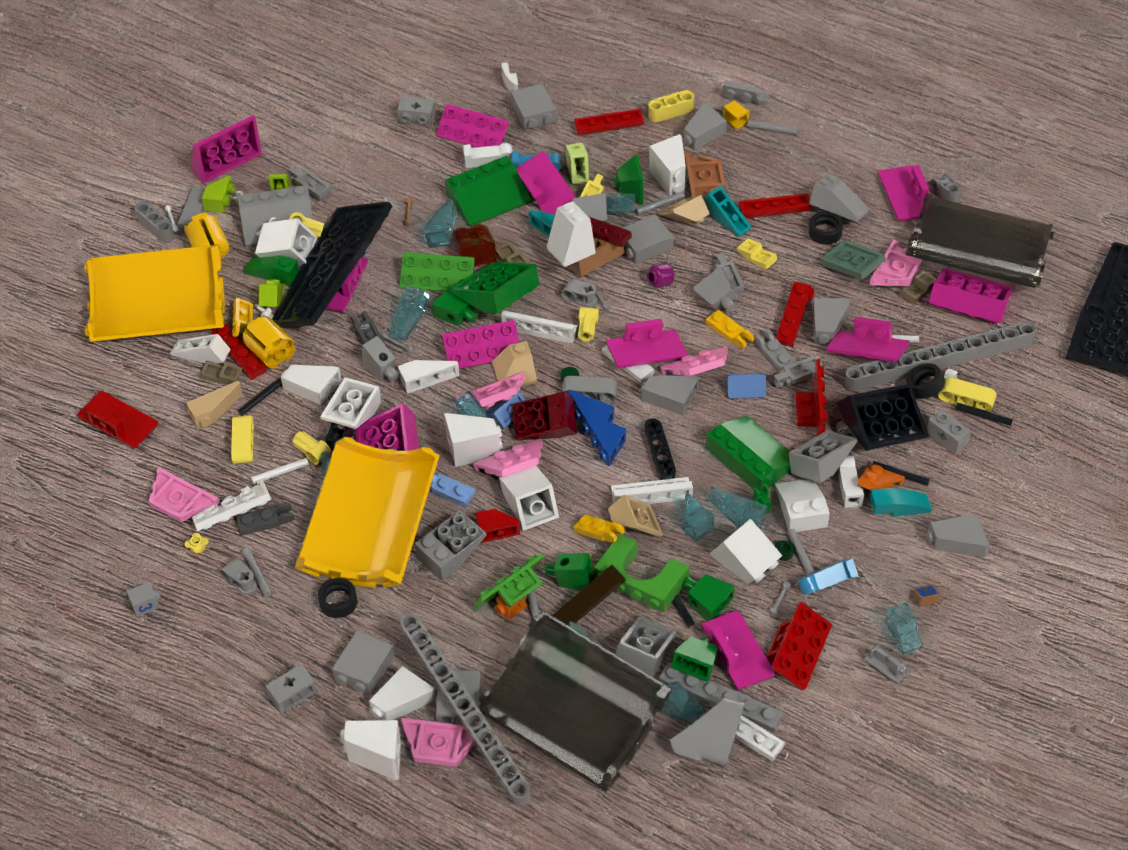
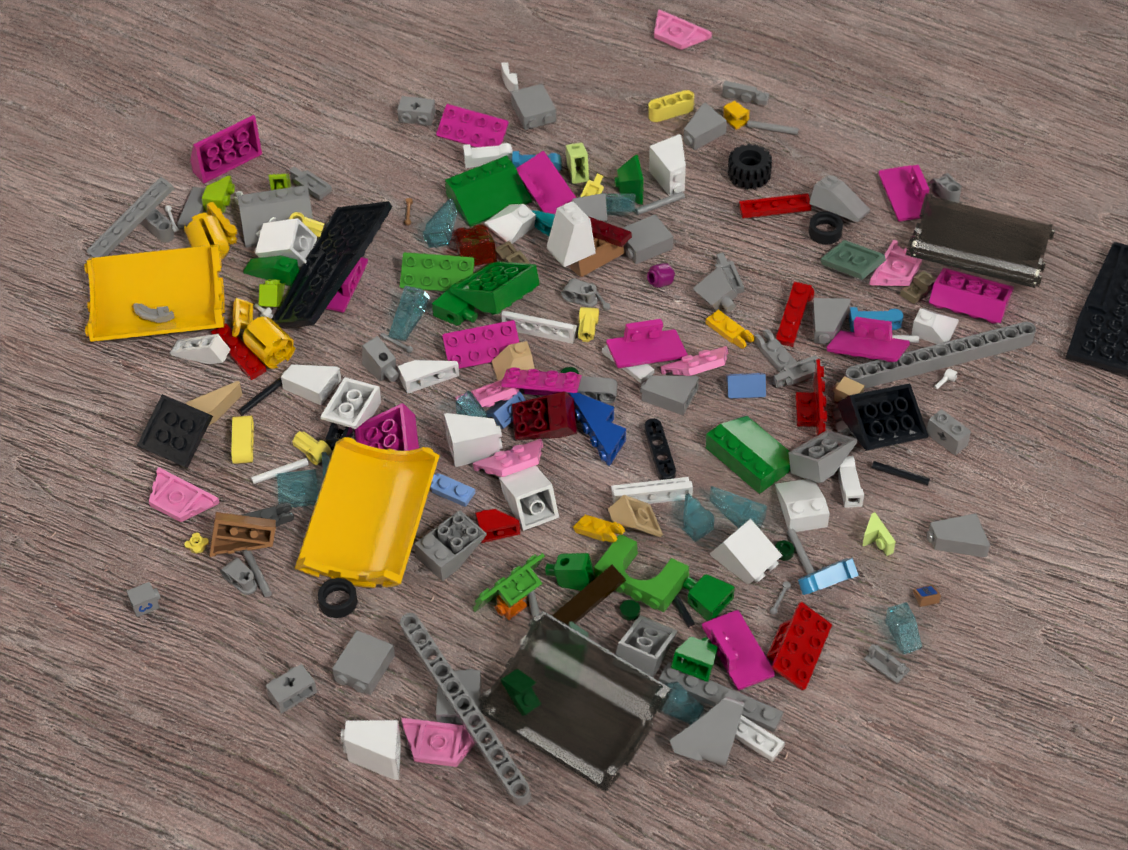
red bracket [77,391,159,449] -> none
white wing [192,478,271,531] -> none
dark tan slope [200,360,243,384] -> none
dark grey hinge [351,311,386,346] -> none
white slope [369,666,436,720] -> none
red plate [574,109,644,135] -> none
tan slope [657,195,709,224] -> none
nougat wing [684,152,725,198] -> none
teal slope [703,185,752,237] -> none
light yellow slope [737,238,777,270] -> none
green plate [752,483,771,516] -> none
orange wing [858,464,905,490] -> none
teal slope [870,488,932,517] -> none
black tyre [906,363,945,399] -> none
light yellow beam [938,377,997,412] -> none
black bar [955,402,1013,426] -> none
none -> light grey plate [86,177,175,257]
none -> light grey piece [133,303,174,323]
none -> black plate [137,394,213,468]
none -> yellow hinge [207,202,237,244]
none -> medium nougat wedge [209,512,276,557]
none -> clear light blue plate [277,469,318,507]
none -> white slope [485,204,536,244]
none -> dark green slope [500,668,541,716]
none -> dark pink bracket [501,367,582,396]
none -> dark green tile [620,600,641,621]
none -> bright pink wing [654,10,712,50]
none -> black tyre [728,144,772,189]
none -> tan brick [833,376,865,402]
none -> dark azure leg [848,307,903,332]
none -> yellowish green slope [862,512,896,556]
none -> white slope [911,308,959,344]

